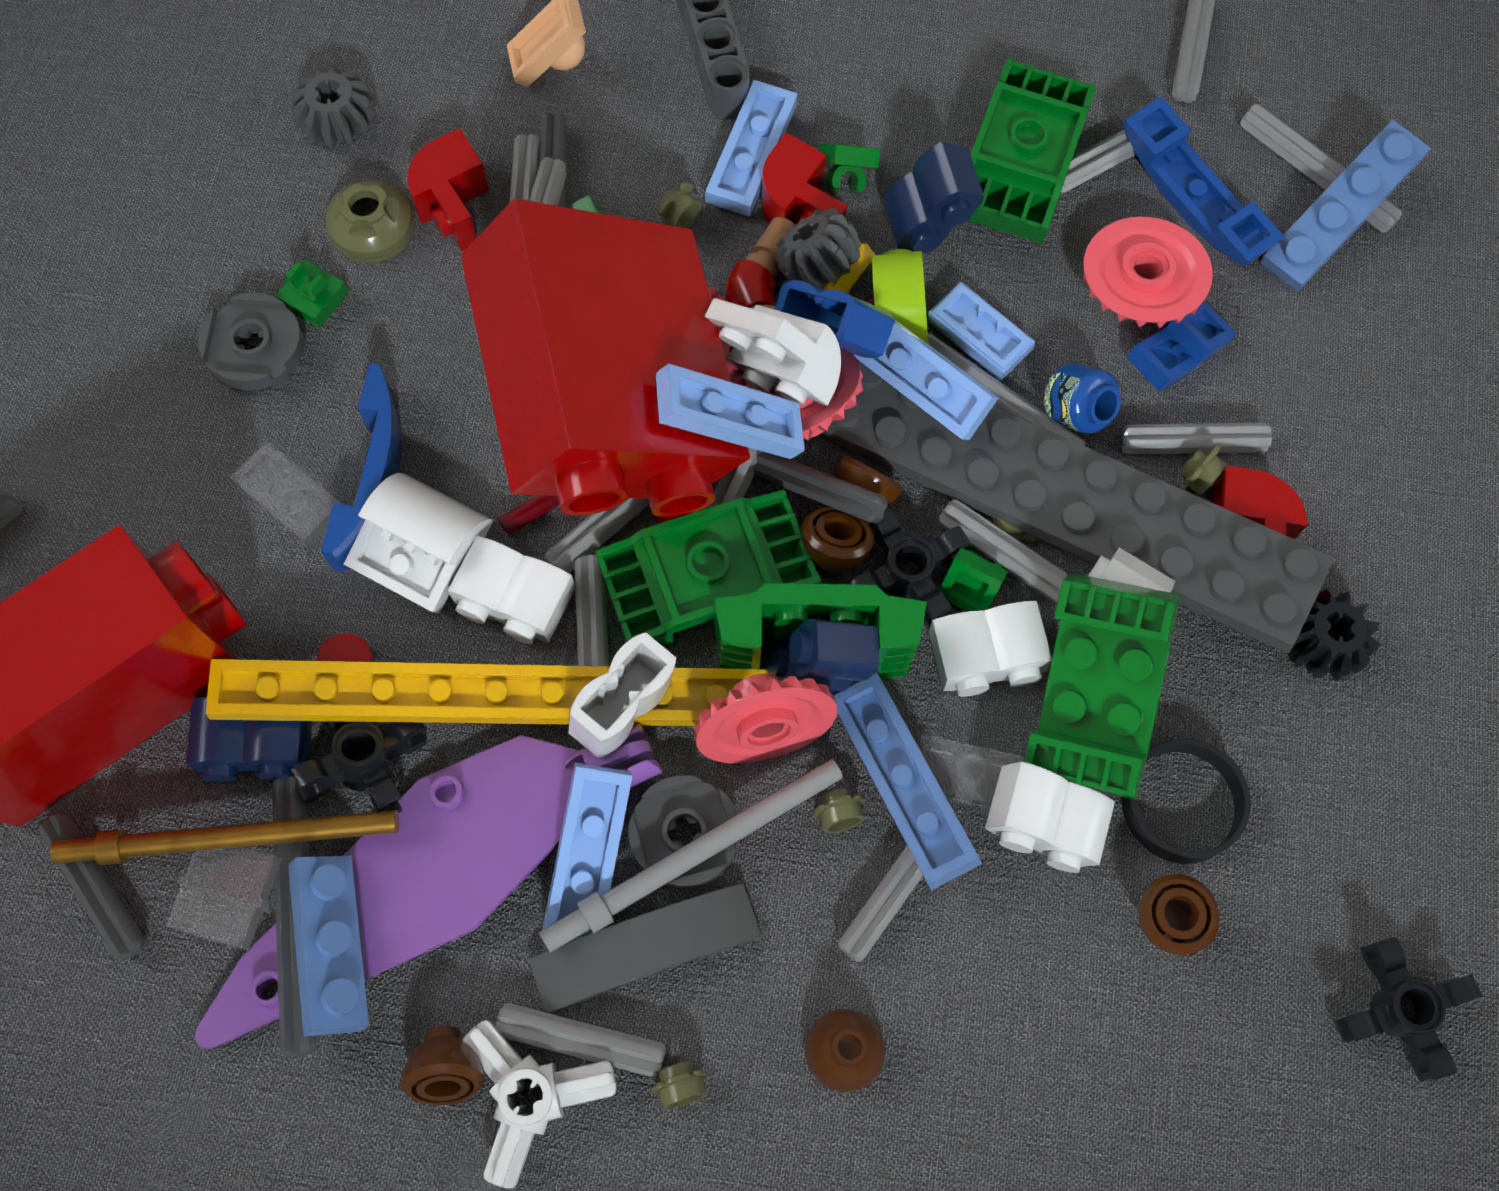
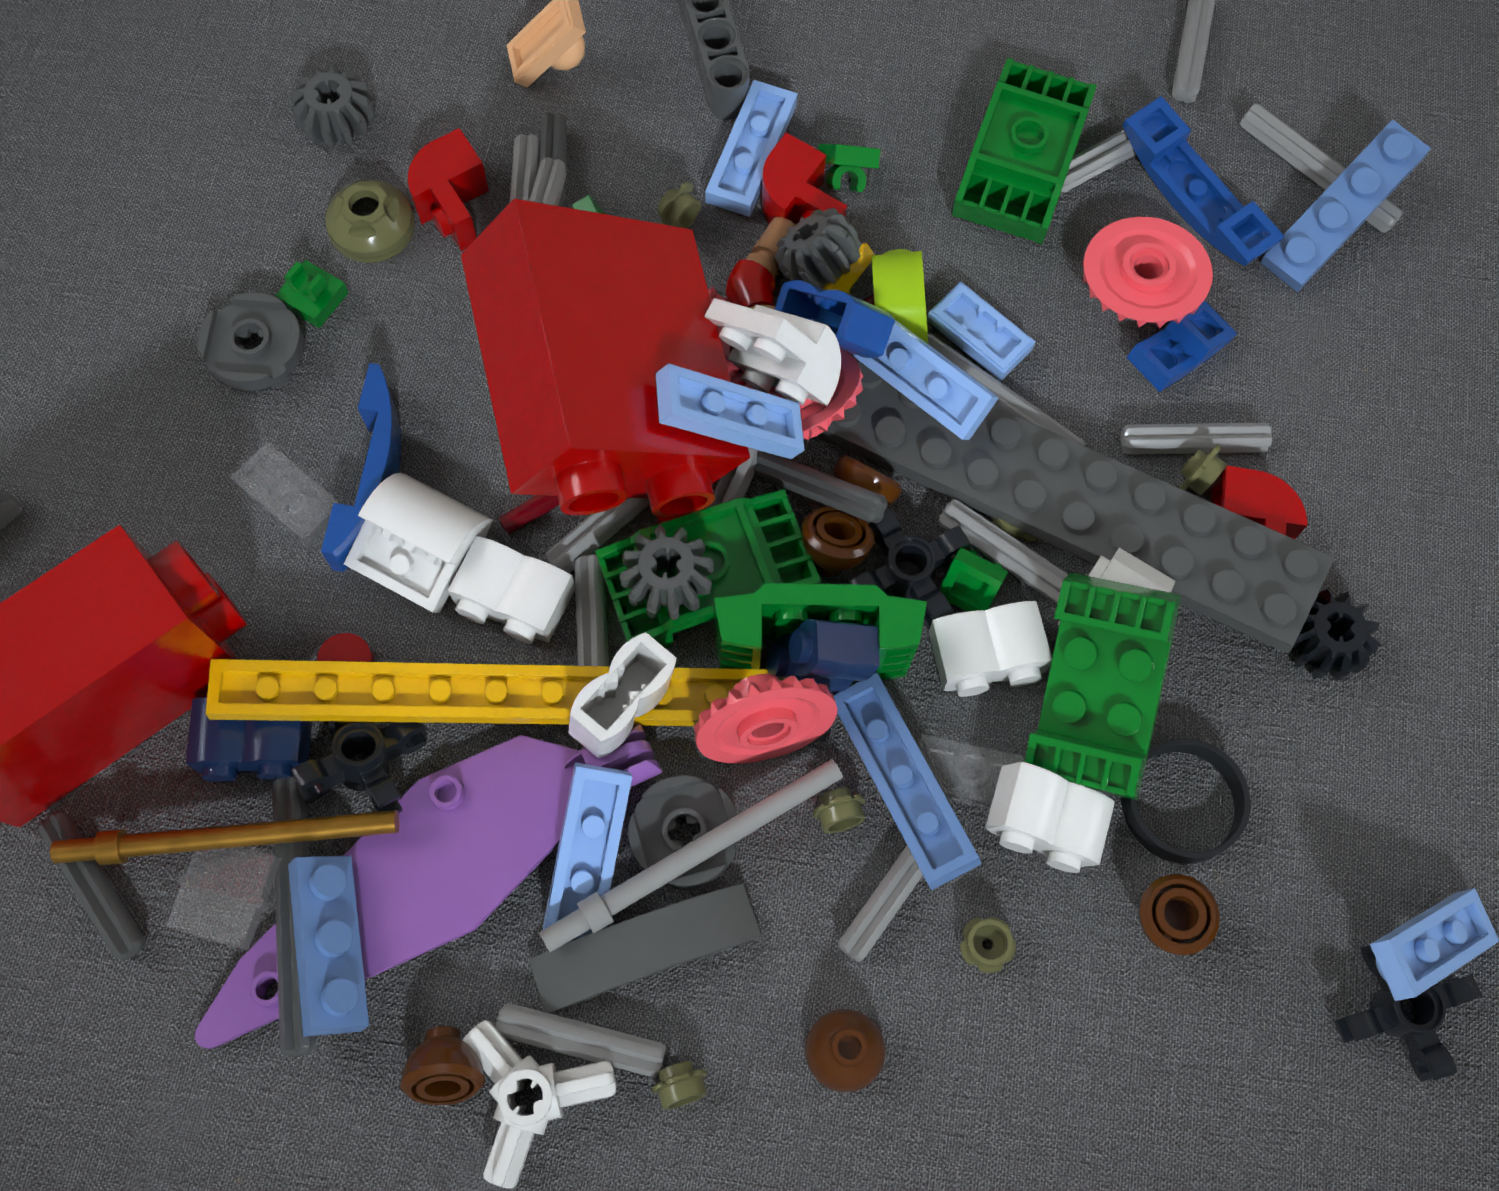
dark blue brick [883,141,984,253] -> none
blue head [1044,362,1121,434] -> none
none -> dark grey gear [620,524,714,621]
none -> olive plate [960,917,1016,973]
none -> light blue plate [1370,888,1499,1001]

